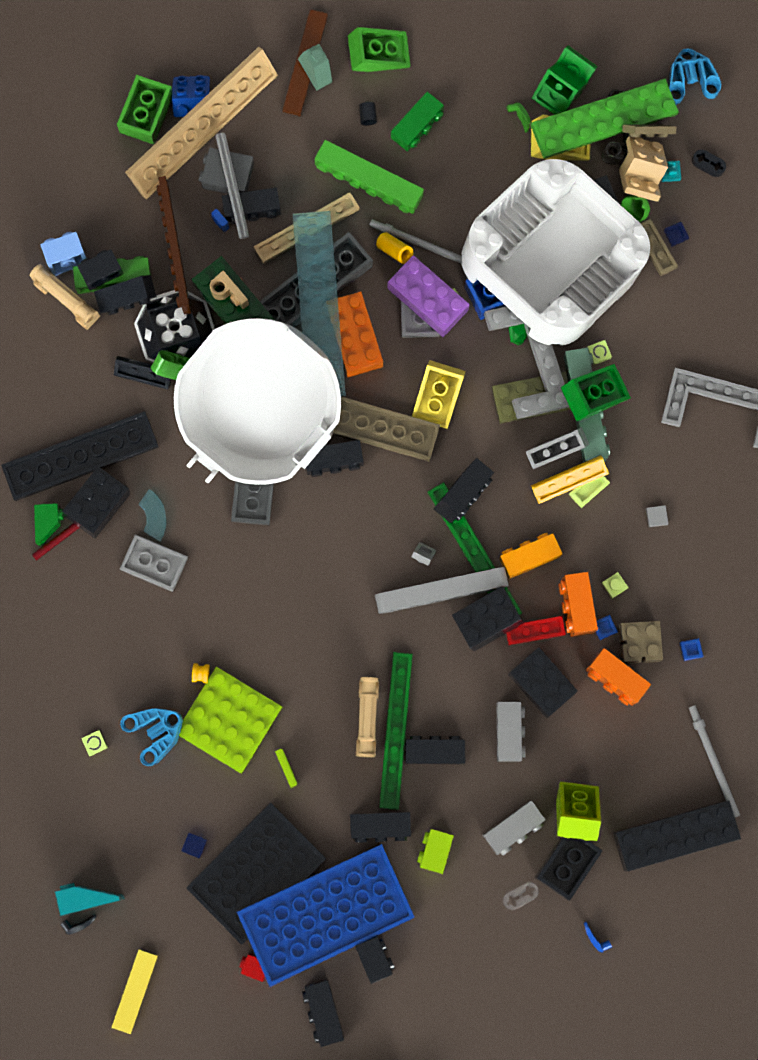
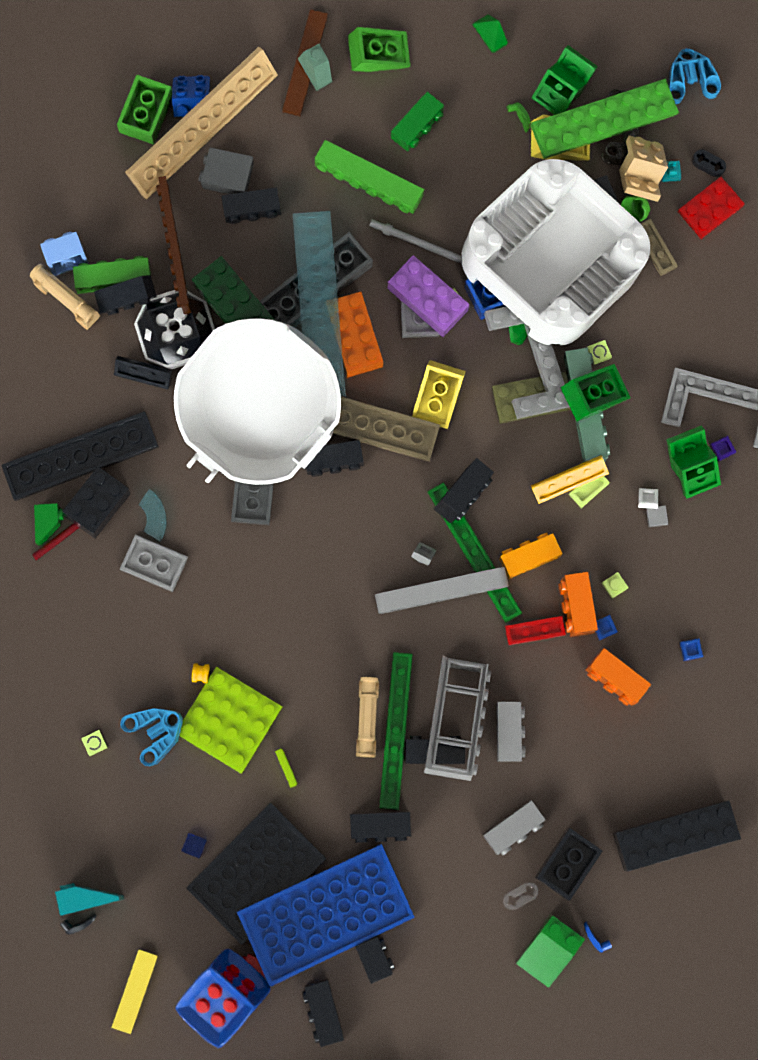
black brick [77,249,123,291] -> none
bright green beam [151,350,190,380] -> none
tan plate [210,271,249,309] -> none
blue tile [211,209,230,232] -> none
light grey axle [216,133,249,239] -> none
tan plate [254,192,360,264] -> none
black beam [359,102,377,126] -> none
yellow brick [376,232,413,264] -> none
lime brick [417,829,454,874] -> none
black brick [452,586,524,652] -> none
black brick [508,647,578,718] -> none
light grey brick [526,427,589,469] -> none
lime brick [556,781,601,841] -> none
dark tan piece [618,621,663,664] -> none
dark tan plate [622,124,676,137] -> none
clear blue tile [664,222,689,247] -> none
light grey bar [688,705,740,817] -> none
none -> blue piece [175,949,271,1048]
none -> light grey window [424,656,491,781]
none -> green slope [473,14,508,54]
none -> slope [516,914,585,988]
none -> white tile [638,488,658,509]
none -> green bracket [666,425,721,499]
none -> red plate [678,177,745,239]
none -> dark purple tile [710,435,736,462]

